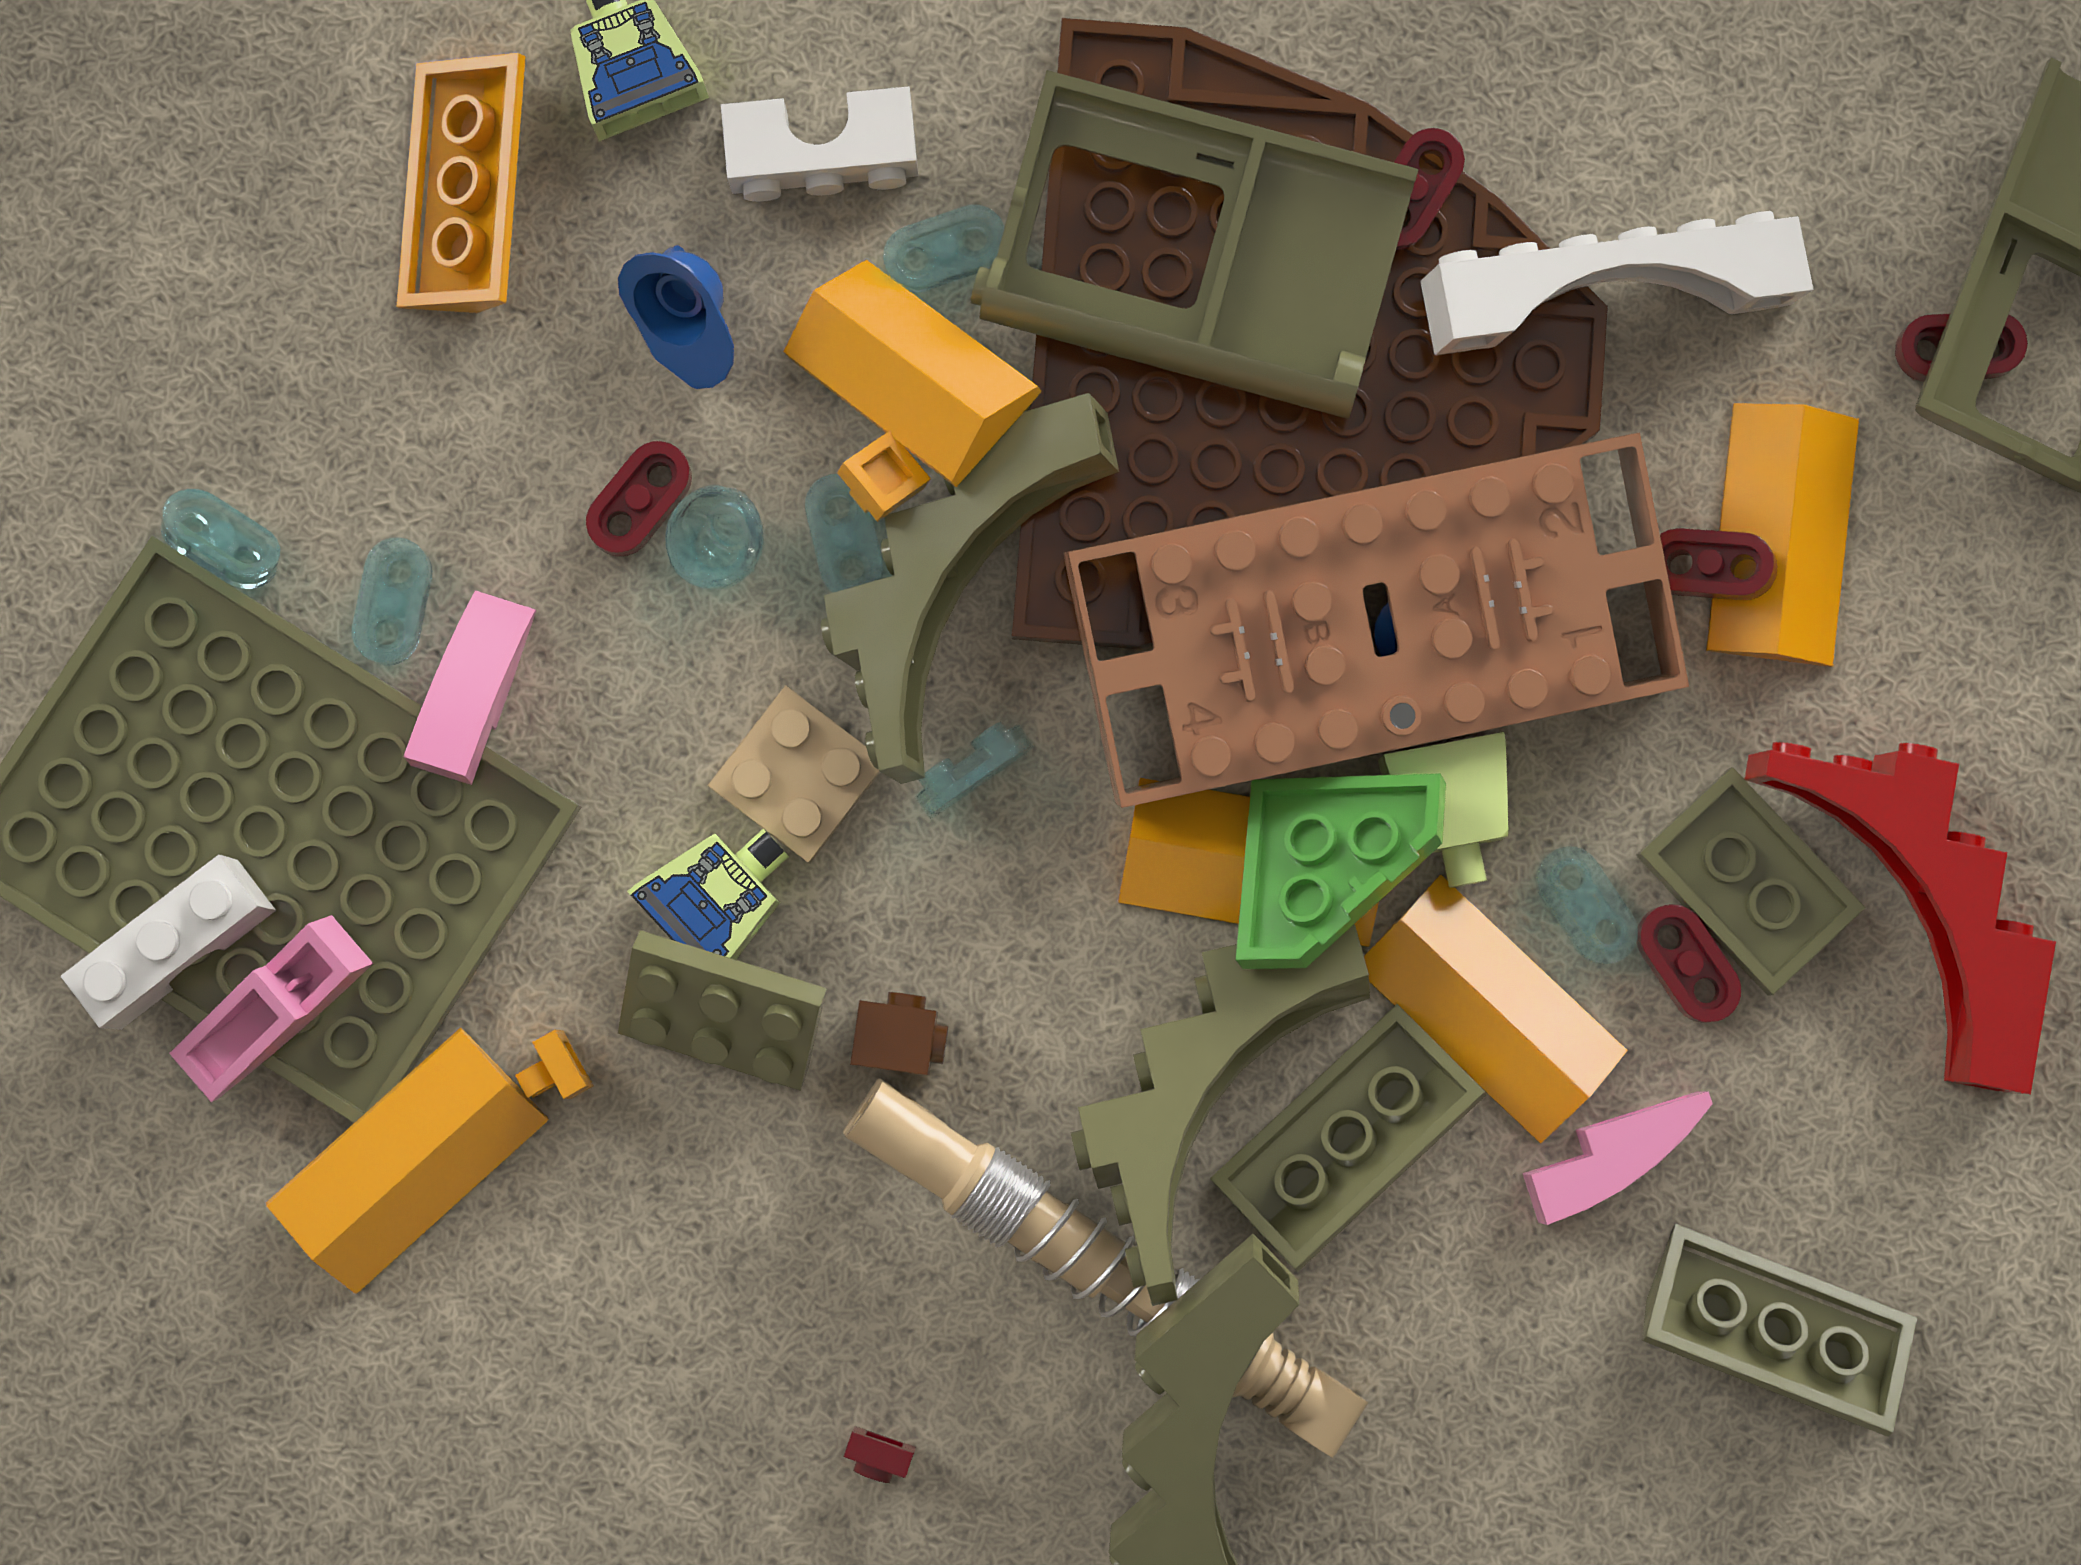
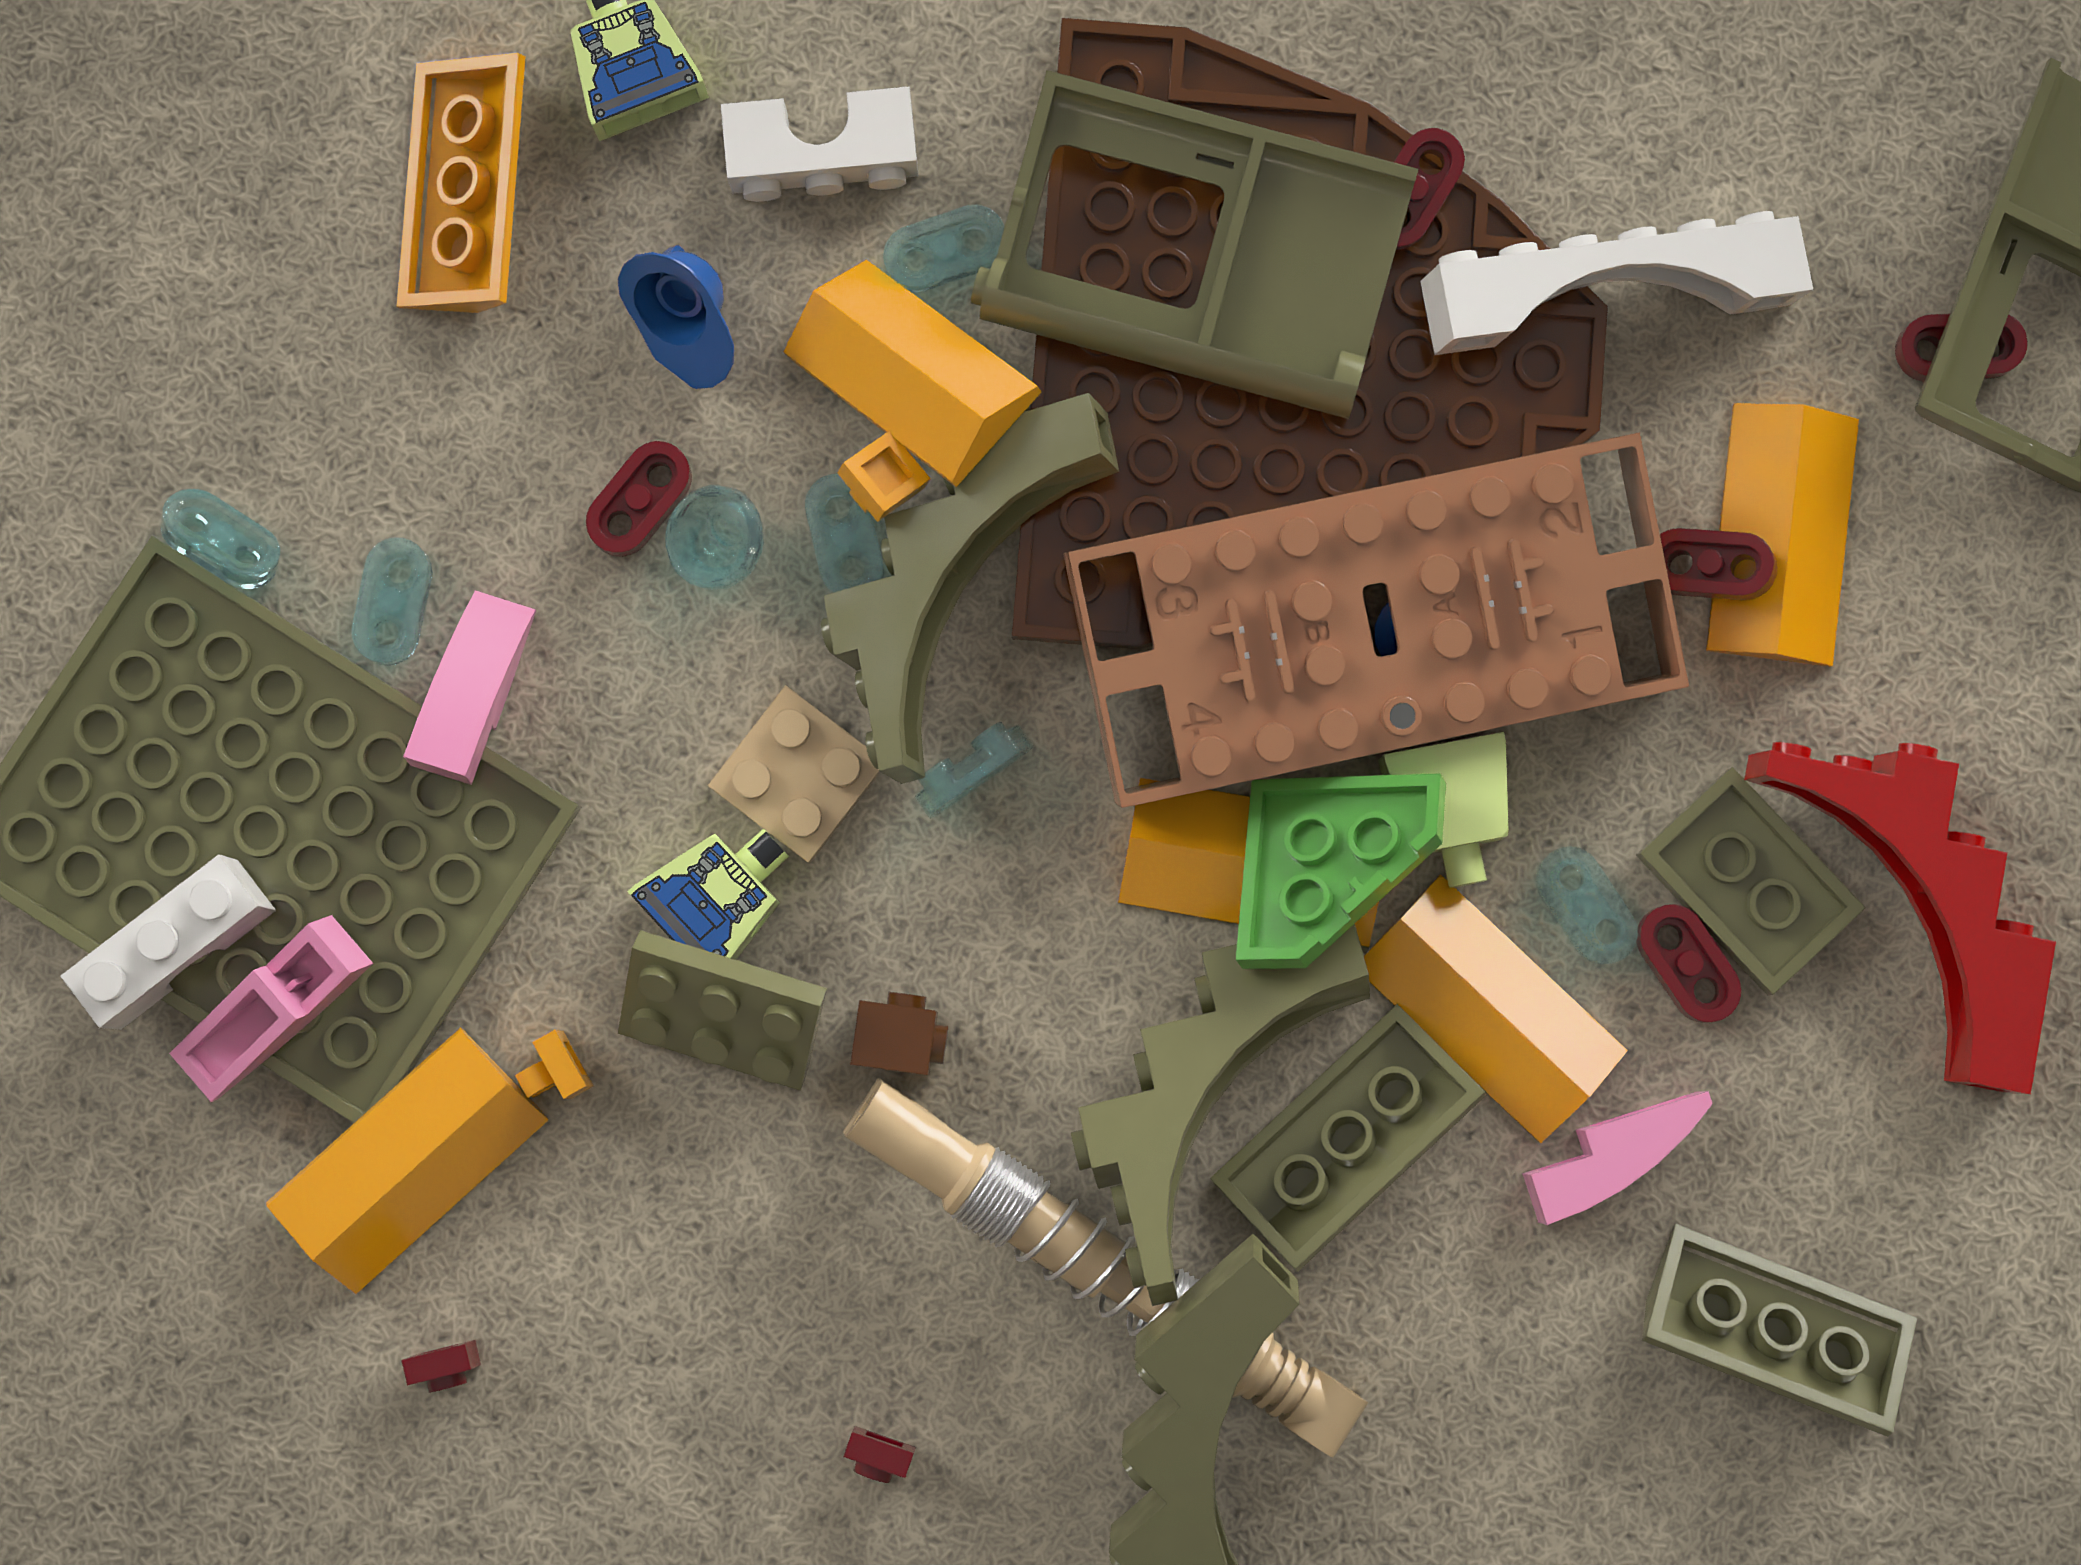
none -> dark red plate [401,1340,481,1393]

